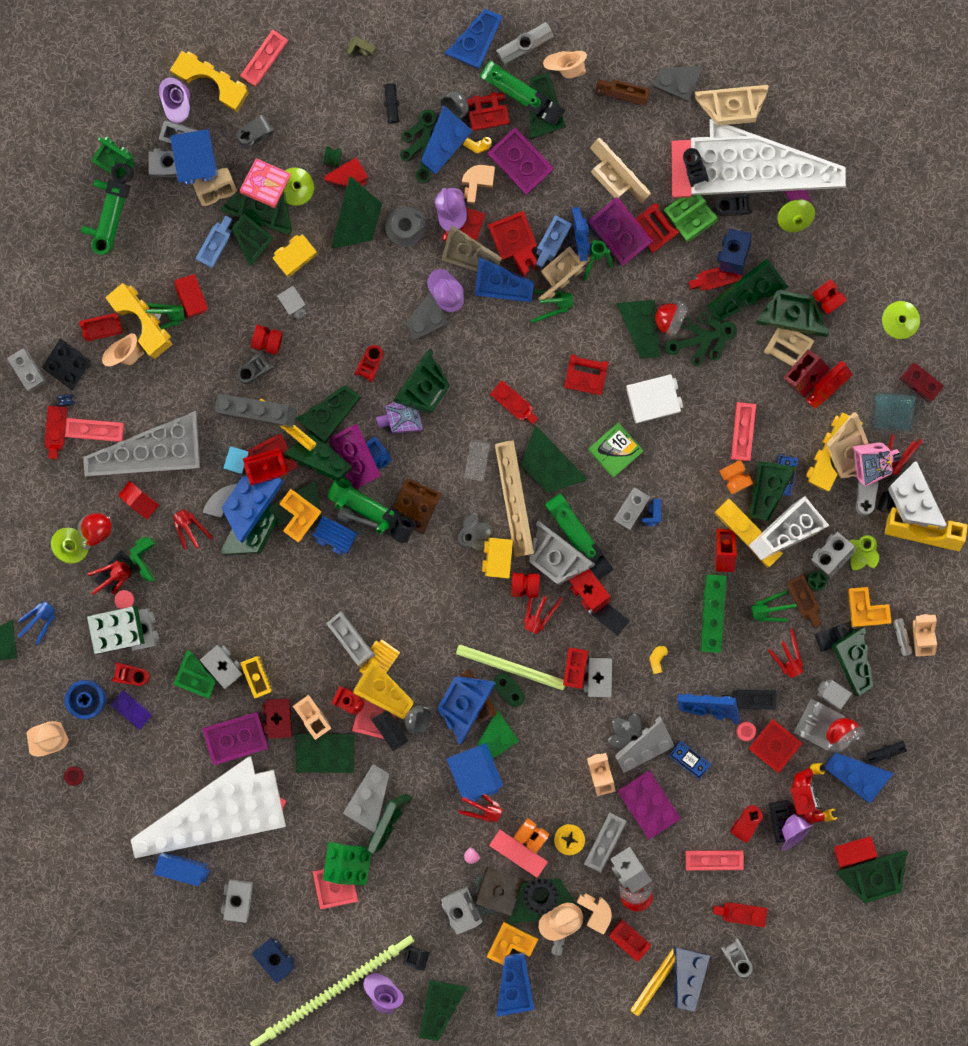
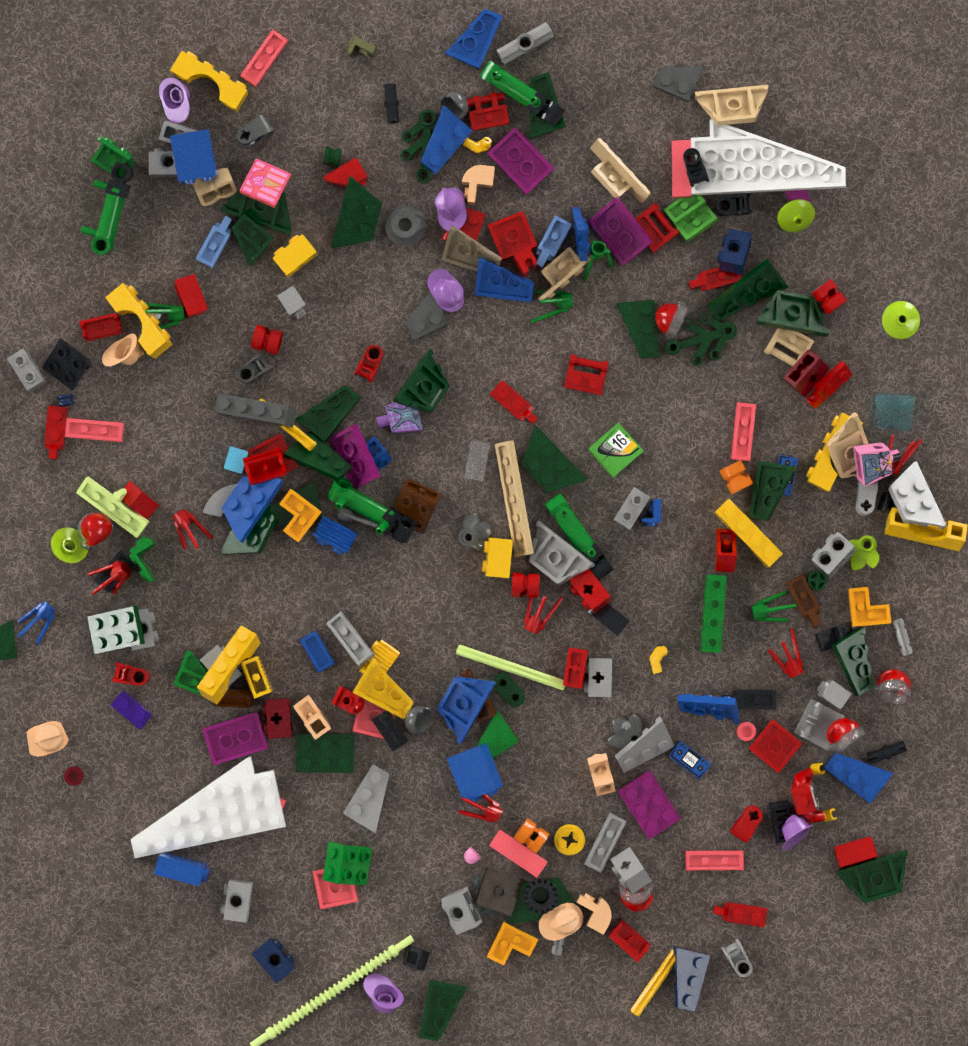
blue brick [65,680,107,719] -> none
light grey wing [83,411,200,477] -> none
coral tile [115,590,135,609] -> none
lime dish [284,168,314,206] -> none
dark green wing [367,794,413,854] -> none
blue wing [496,952,534,1017] -> none
light nougat piece [543,51,587,79] -> none
reddish brown hinge [595,79,650,106] -> none
white brick [626,374,683,424] -> none
white wedge [749,496,829,560] -> none
dark red brick [899,362,944,402] -> none
light nougat brick [913,614,937,657] -> none
none -> yellowish green plate [76,476,149,538]
none -> yellow arch [197,625,261,705]
none -> reddish brown tile [213,689,253,708]
none -> blue tile [299,630,335,673]
none -> clear piece [873,669,912,705]

